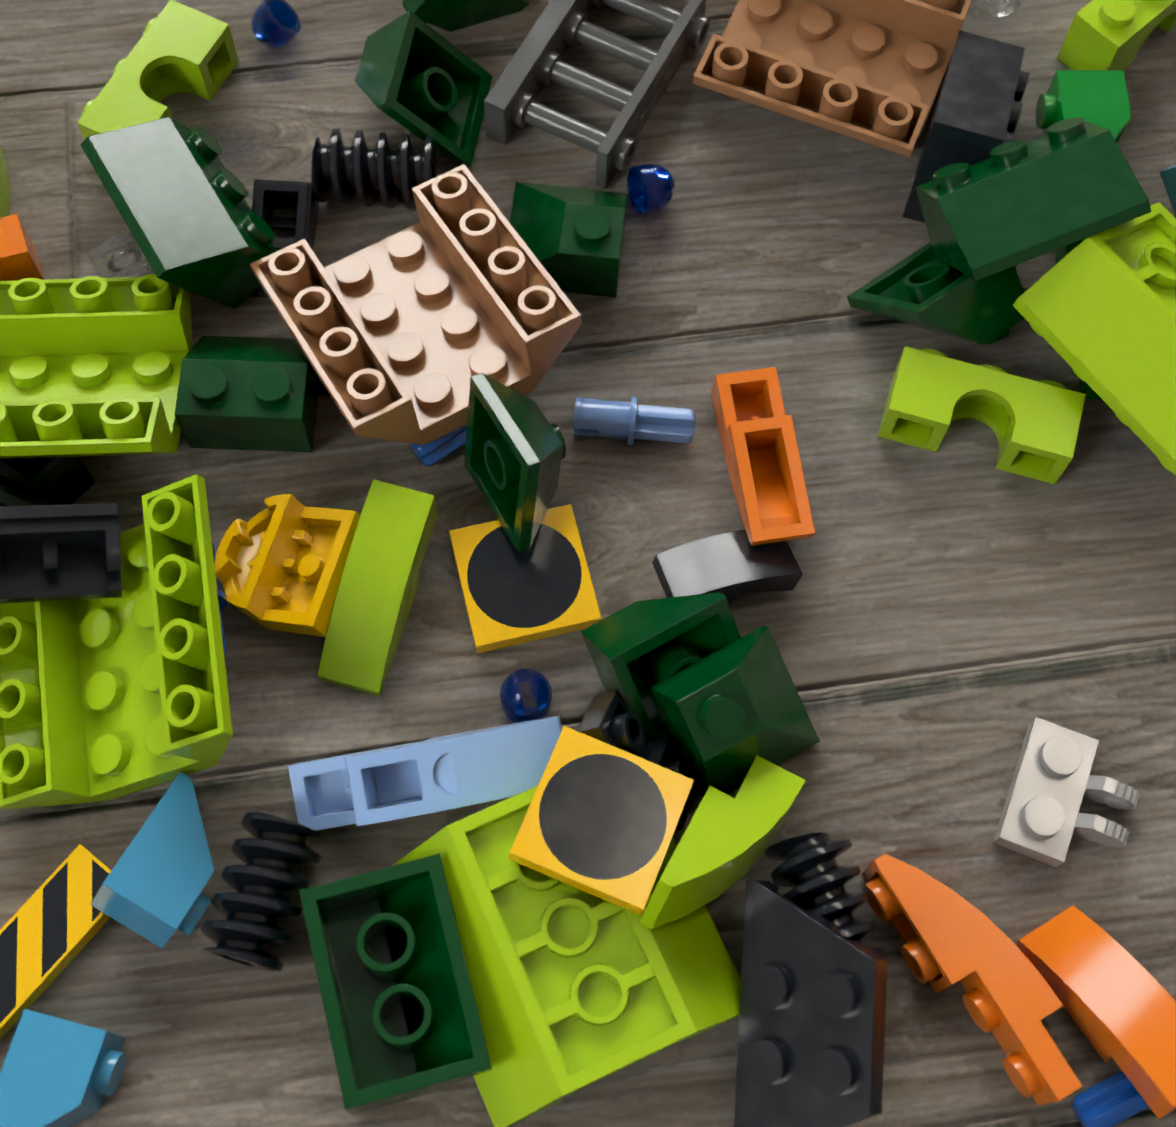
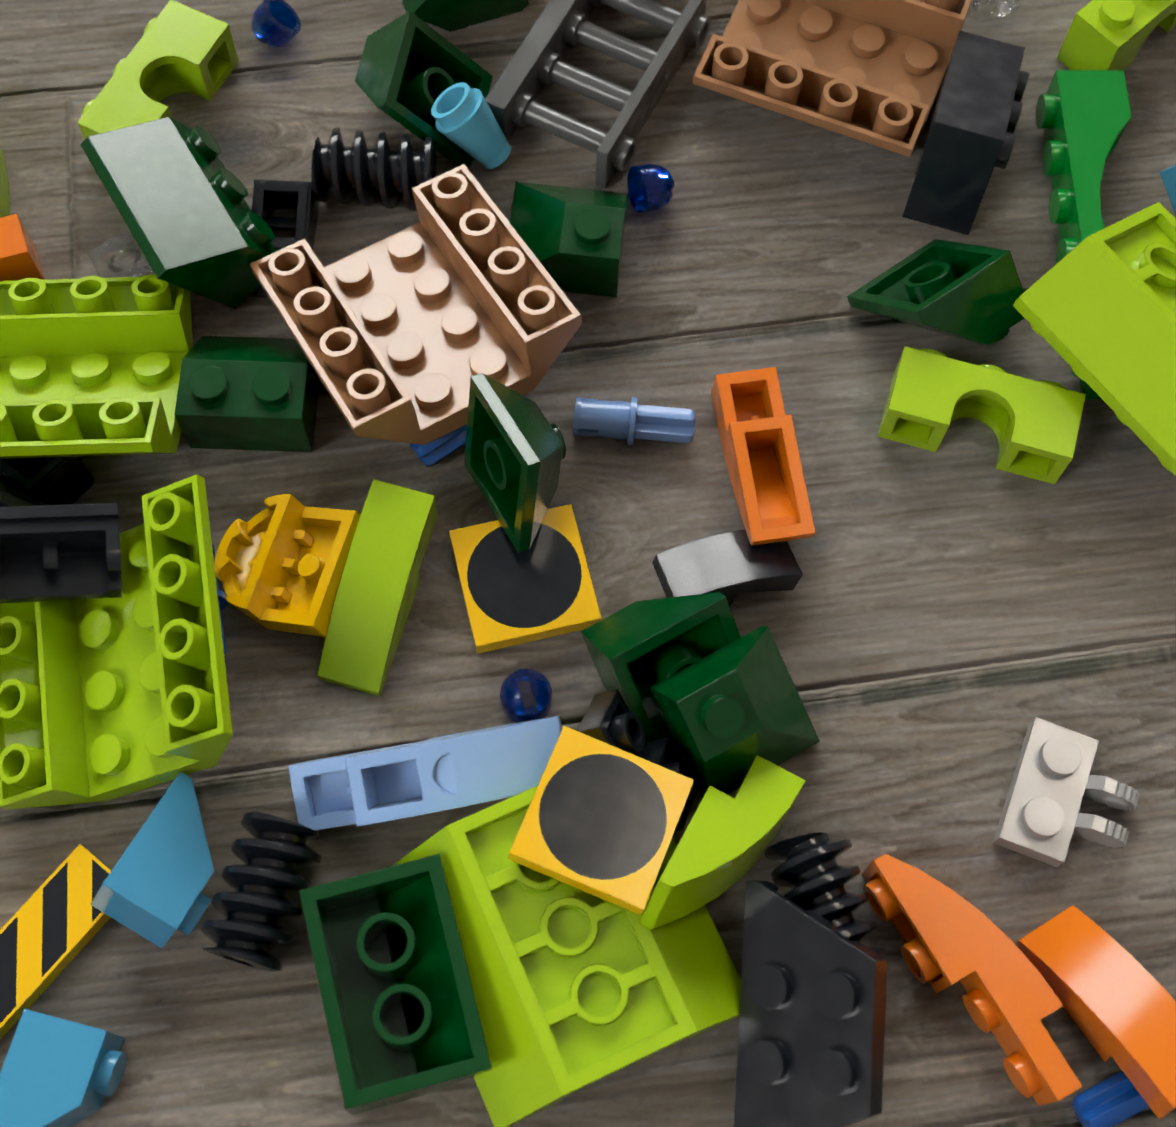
dark green slope [916,118,1151,281] -> none
none -> medium azure cone [431,82,511,169]

